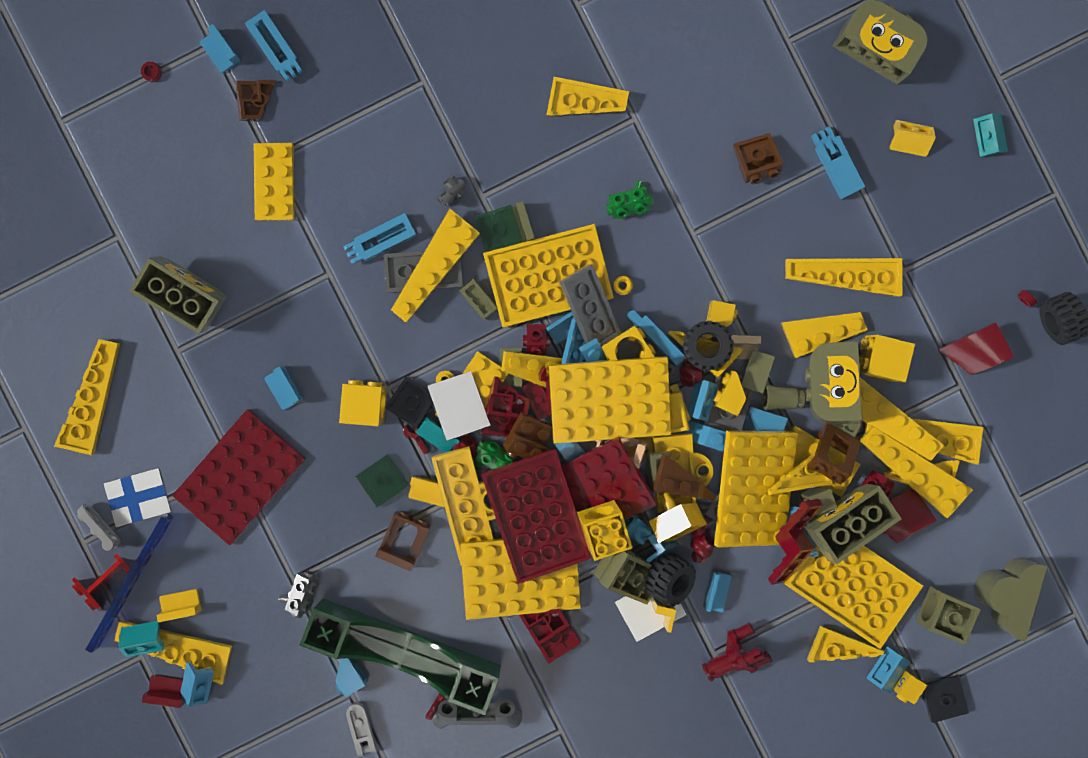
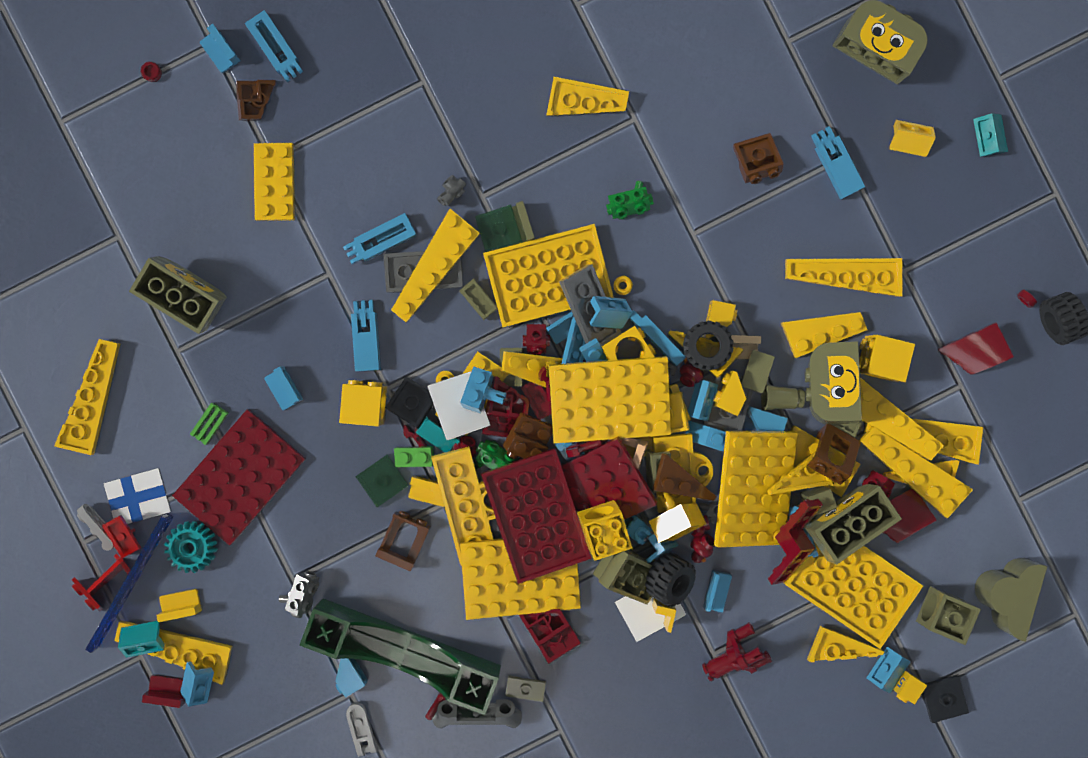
none -> red panel [102,515,141,559]
none -> teal gear [164,521,218,573]
none -> bright green tile [190,403,229,445]
none -> dark azure hinge [351,300,381,371]
none -> bright green plate [394,446,434,467]
none -> dark azure brick [460,366,507,414]
none -> olive plate [505,676,546,702]
none -> dark red bar [566,440,603,457]
none -> dark azure panel [590,296,632,329]

